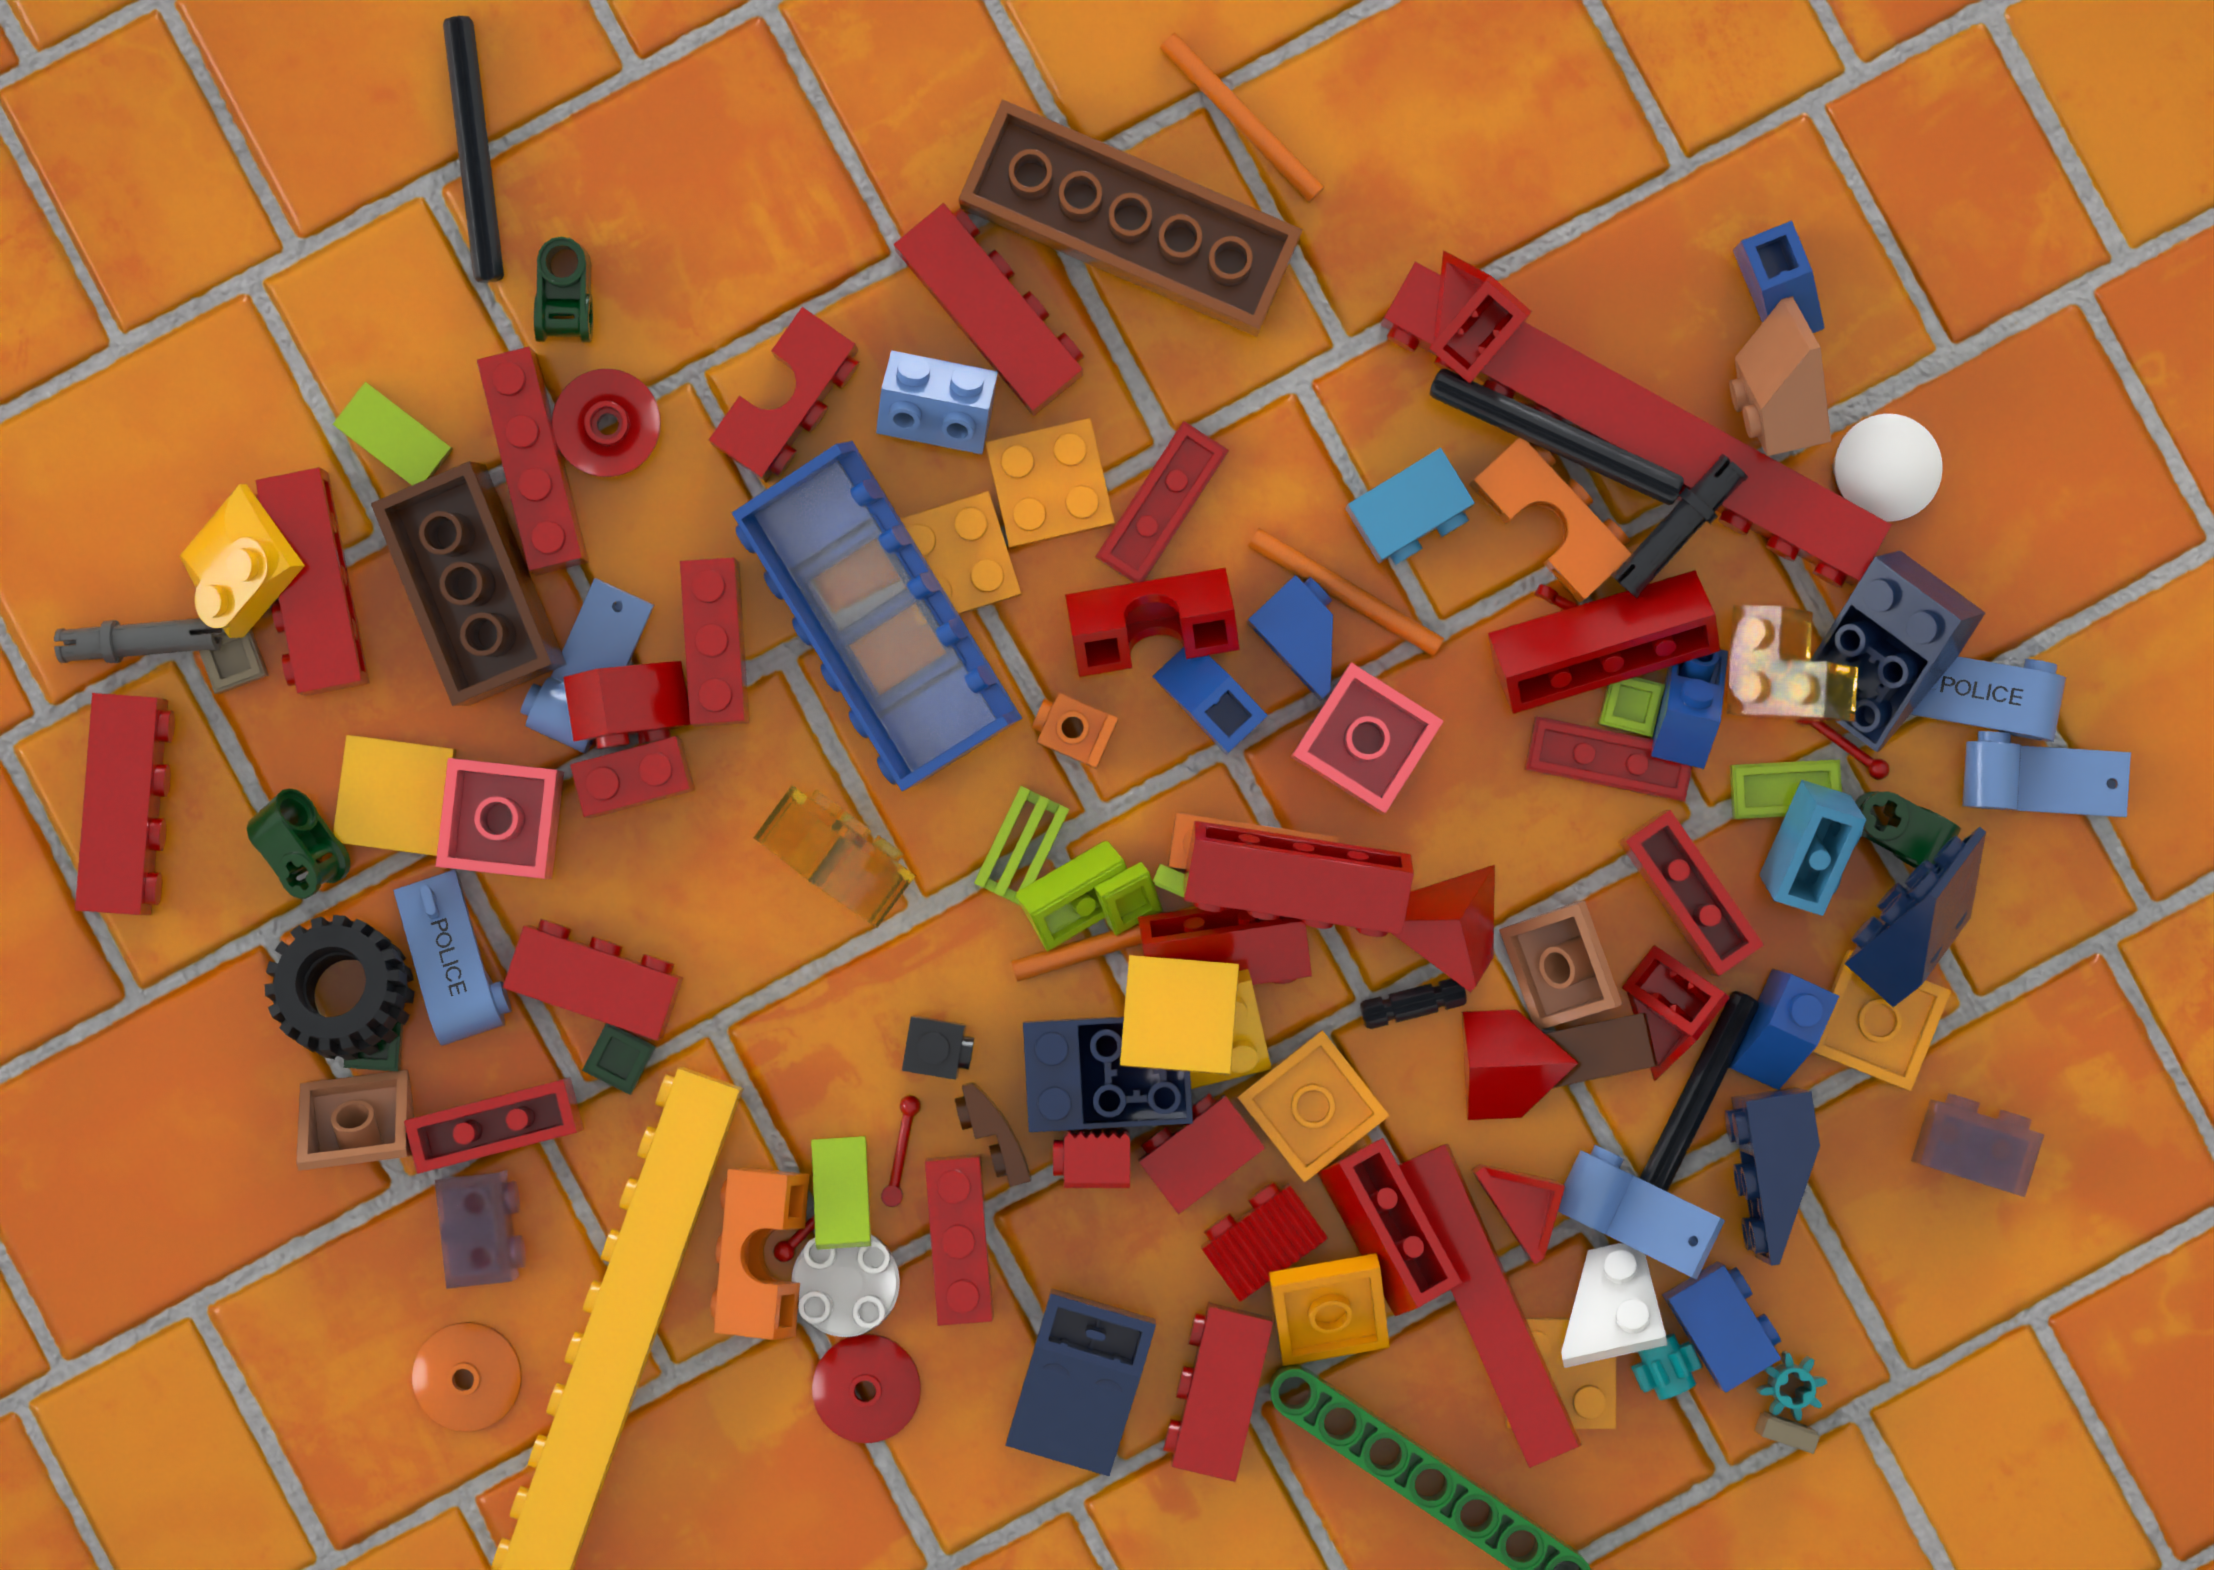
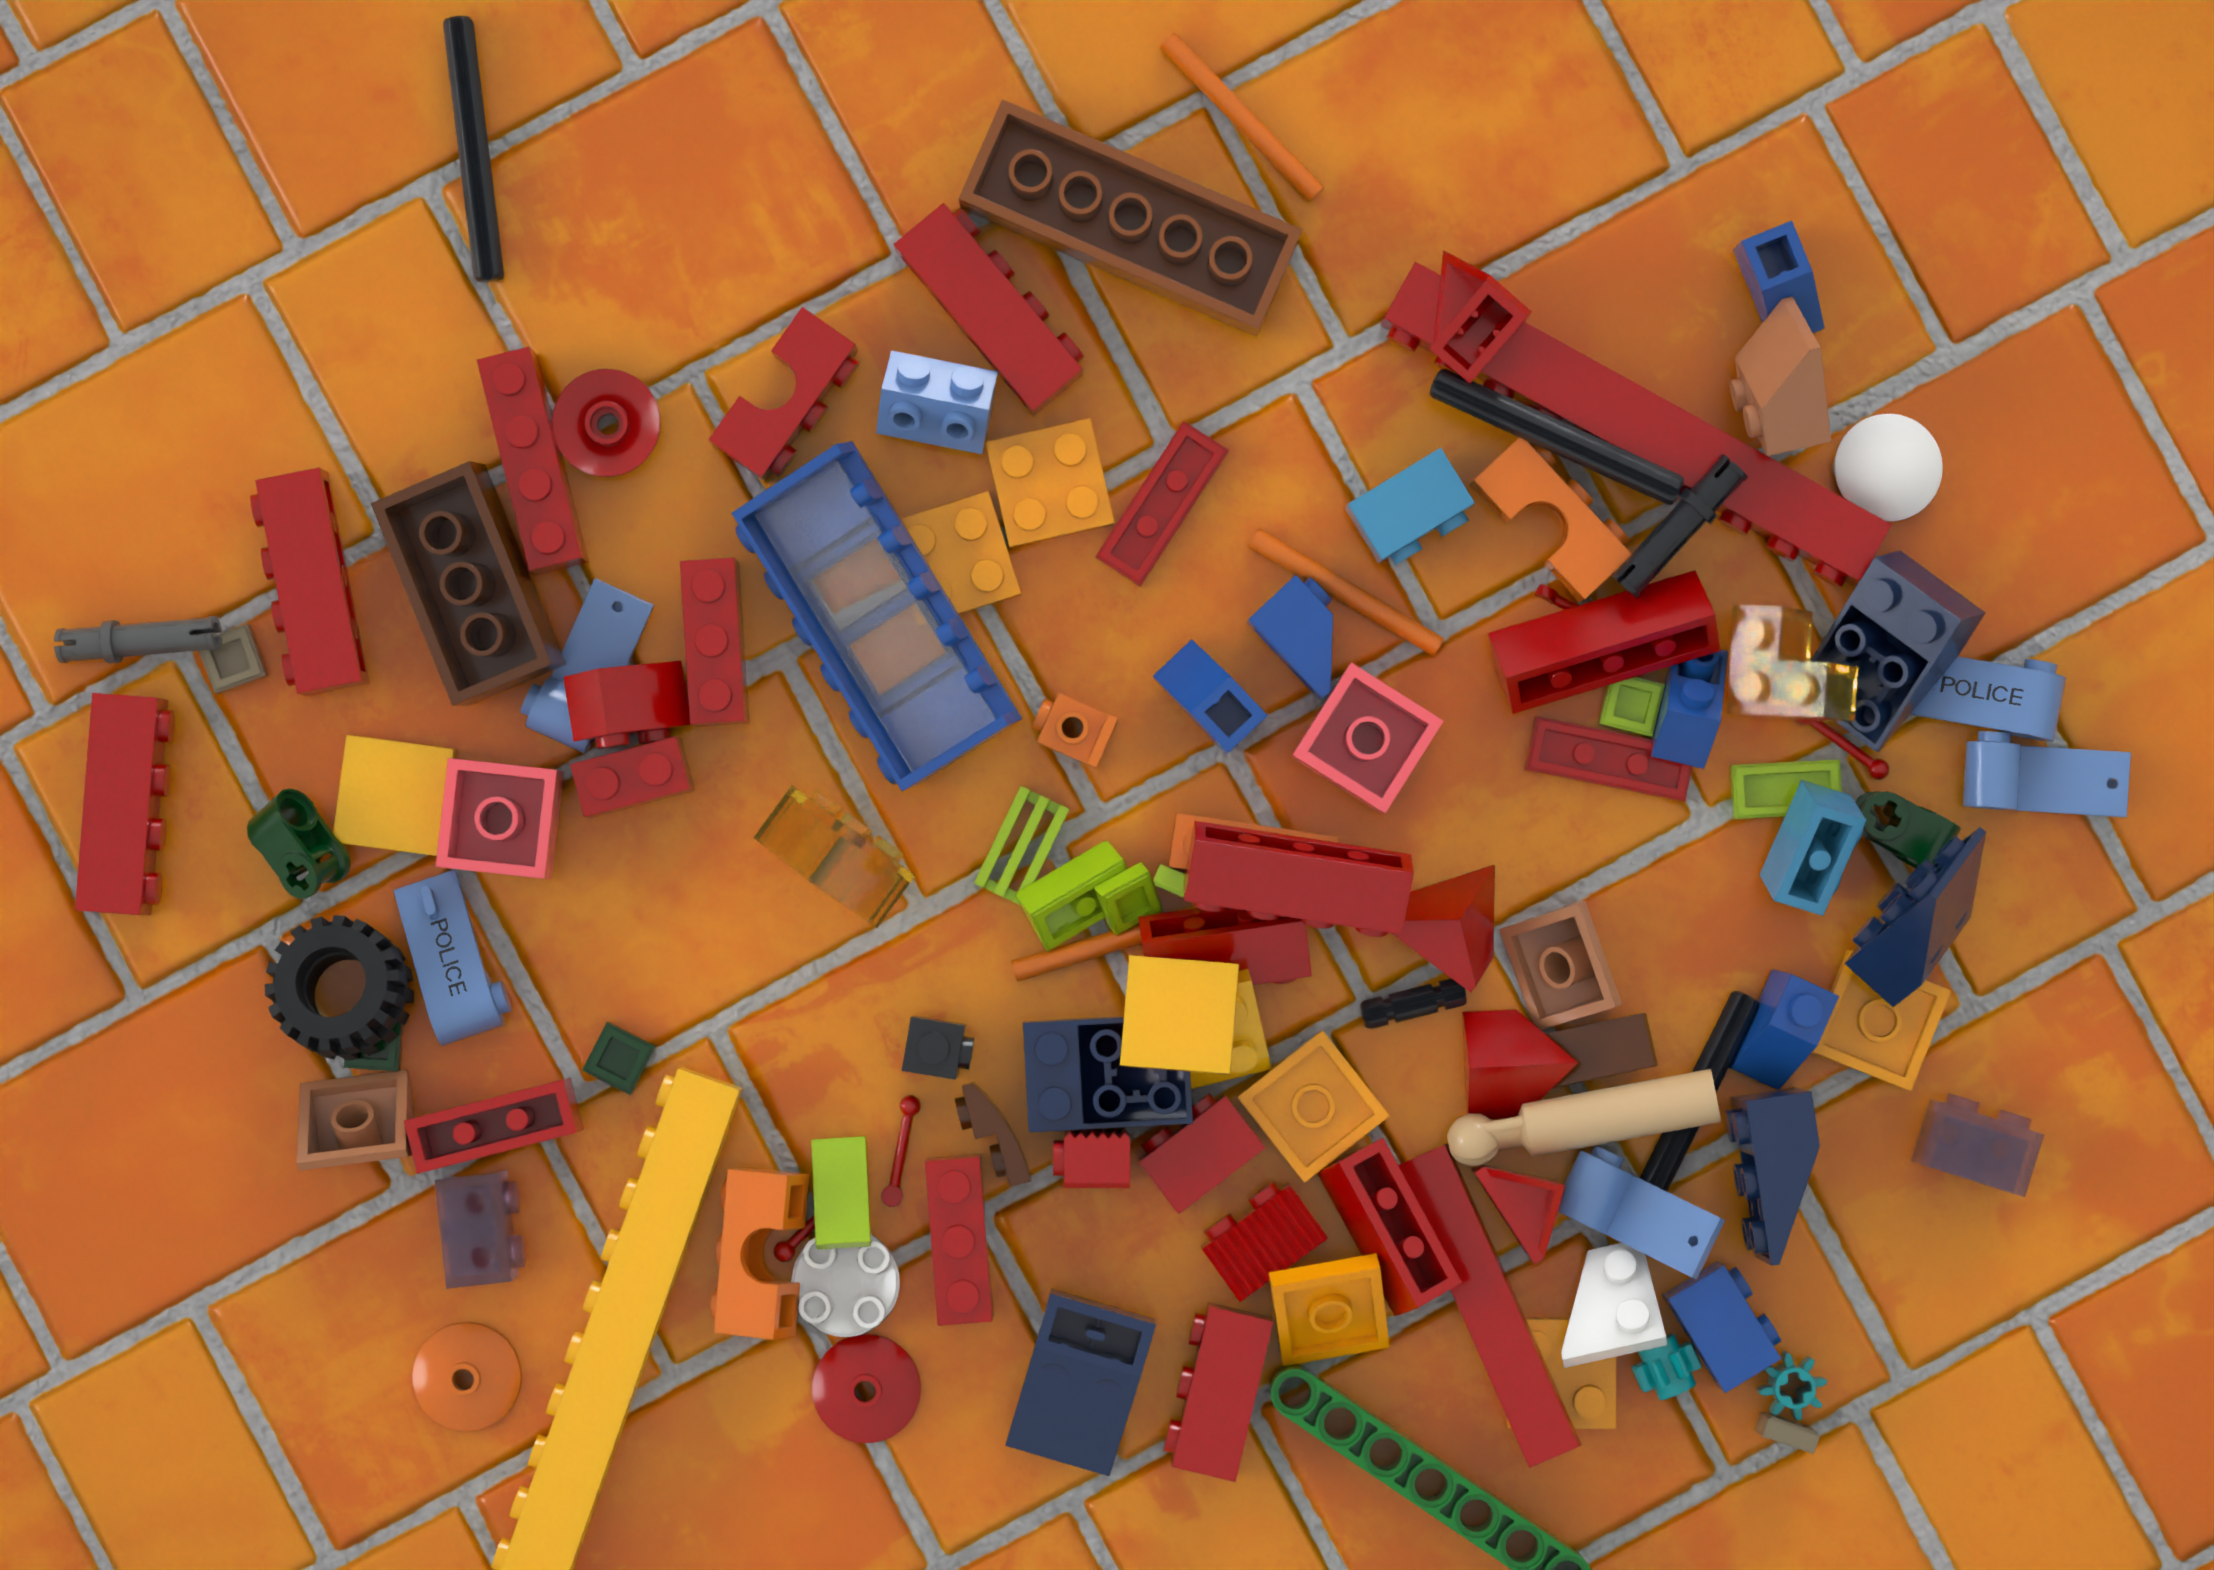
yellow slope [179,484,305,638] -> none
lime tile [332,382,453,485] -> none
red brick [502,919,683,1041] -> none
dark green piece [534,236,593,342] -> none
red arch [1065,567,1240,677] -> none
red brick [1619,810,1764,976] -> none
red slope [1622,945,1730,1082] -> none
none -> tan piece [1447,1069,1721,1167]

